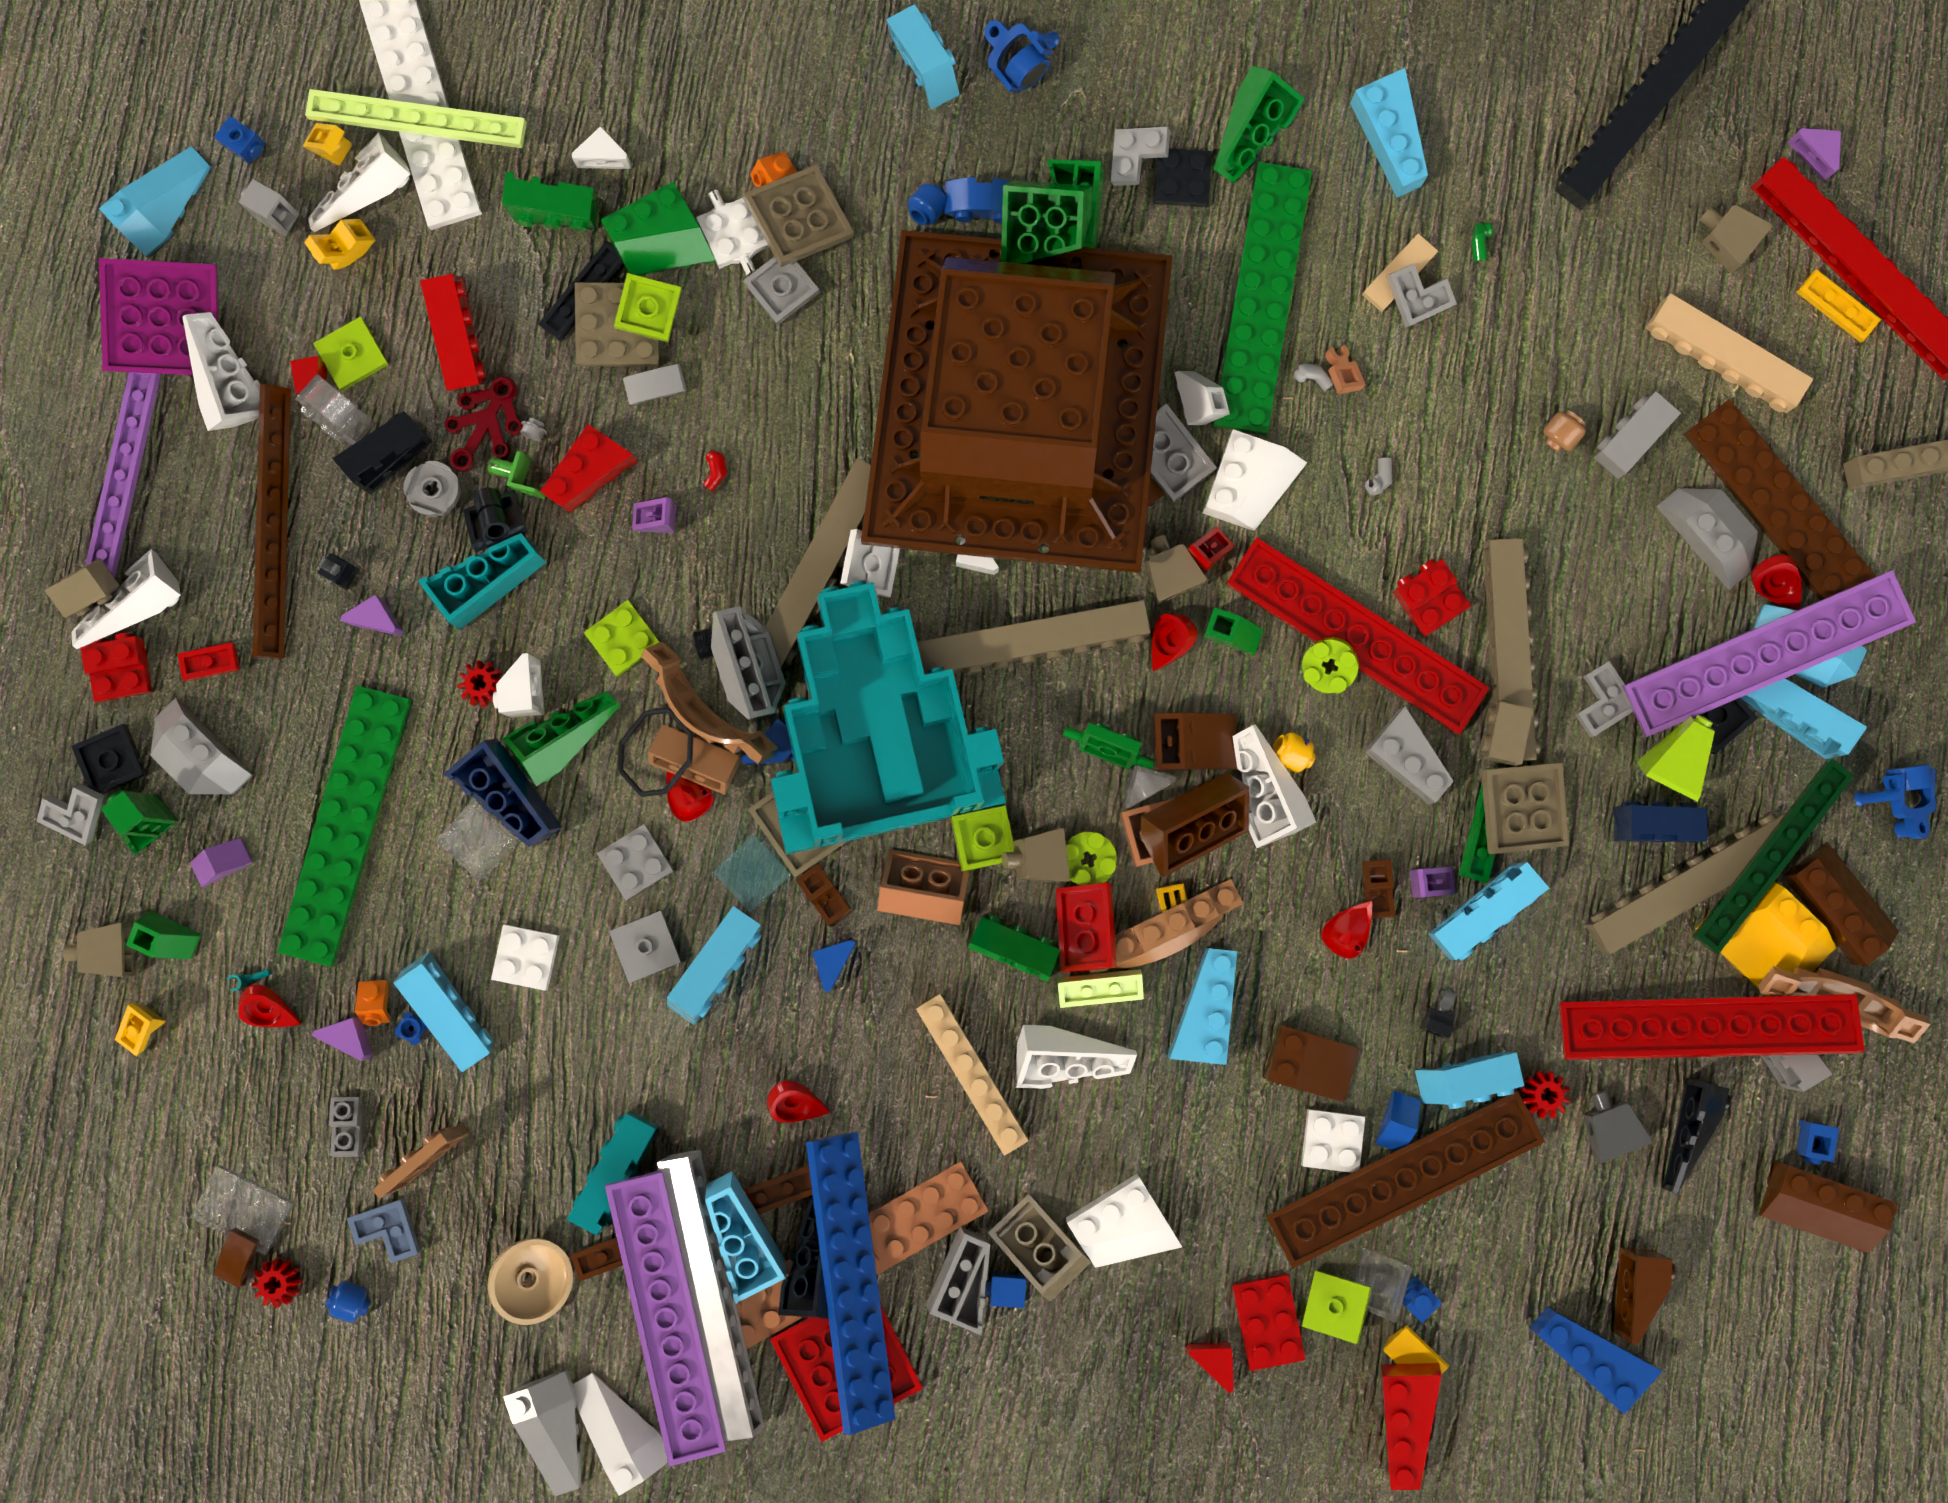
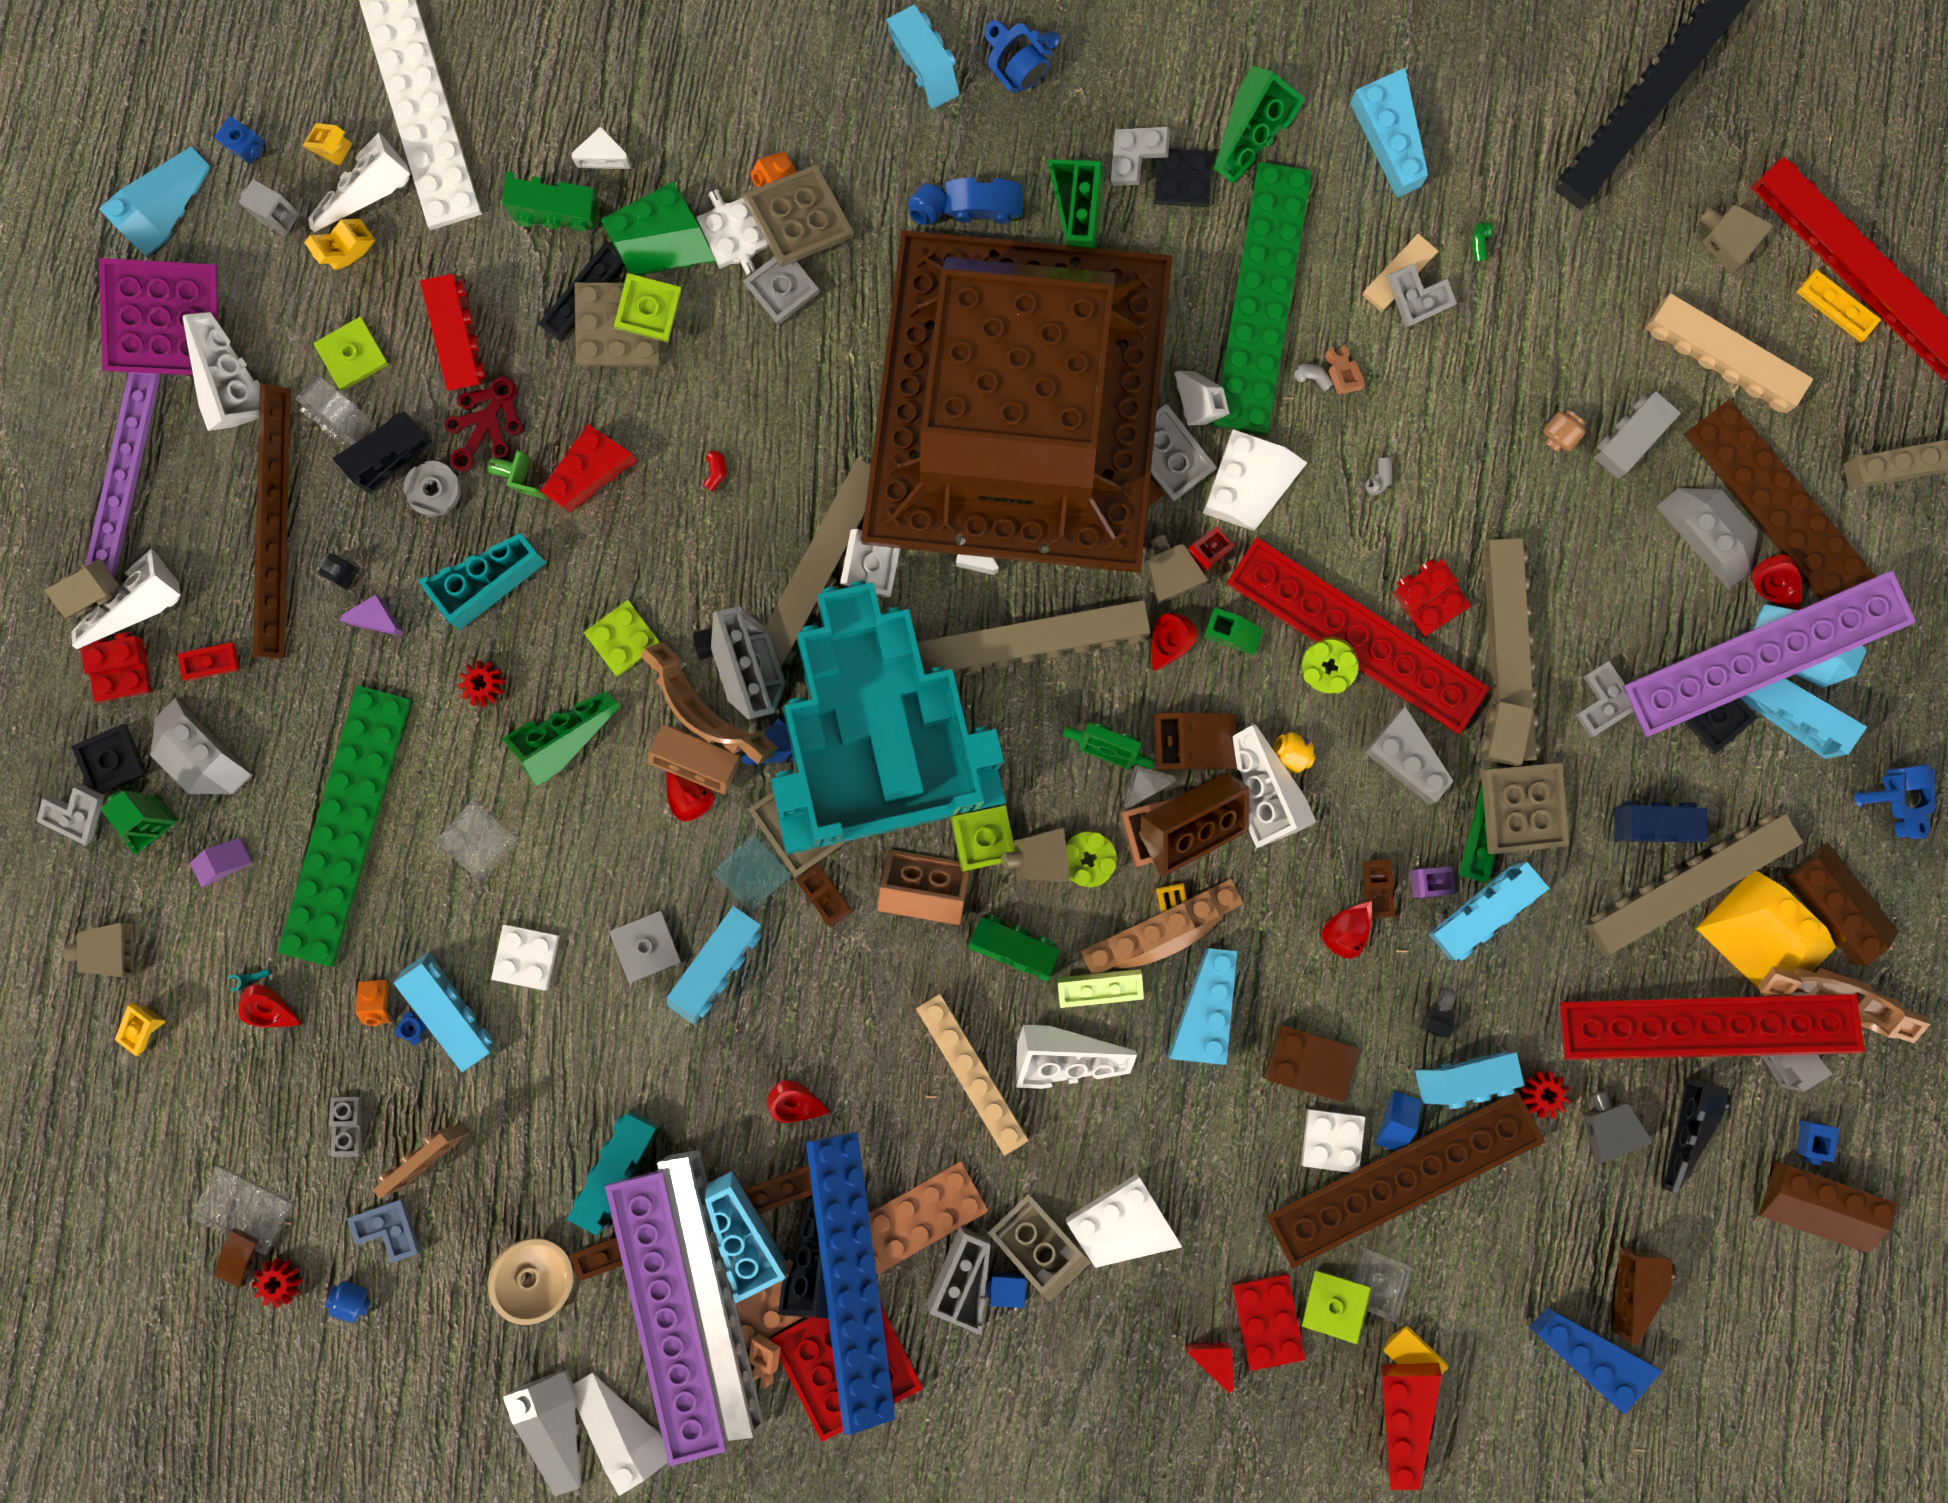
green slope [126,910,202,959] -> none
red brick [290,356,327,400] -> none
yellowish green plate [305,89,527,148] -> none
medium lavender slope [312,1017,372,1061] -> none
dark blue wedge [443,739,562,847] -> none
black plate [463,487,528,553] -> none
white slope [493,653,545,718] -> none
light grey plate [520,418,547,442] -> none
light grey plate [597,824,674,901] -> none
black piece [618,707,693,797] -> none
light grey slope [623,364,687,405] -> none
medium lavender slope [632,497,677,533] -> none
blue slope [812,940,857,993] -> none
green wedge [1001,180,1093,264] -> none
red plate [1056,882,1117,973] -> none
blue brick [1395,1276,1442,1324] -> none
lime slope [1637,715,1715,802] -> none
dark green plate [1692,758,1854,954] -> none
medium lavender slope [1788,128,1841,182] -> none
none -> nougat plate [749,1334,780,1389]

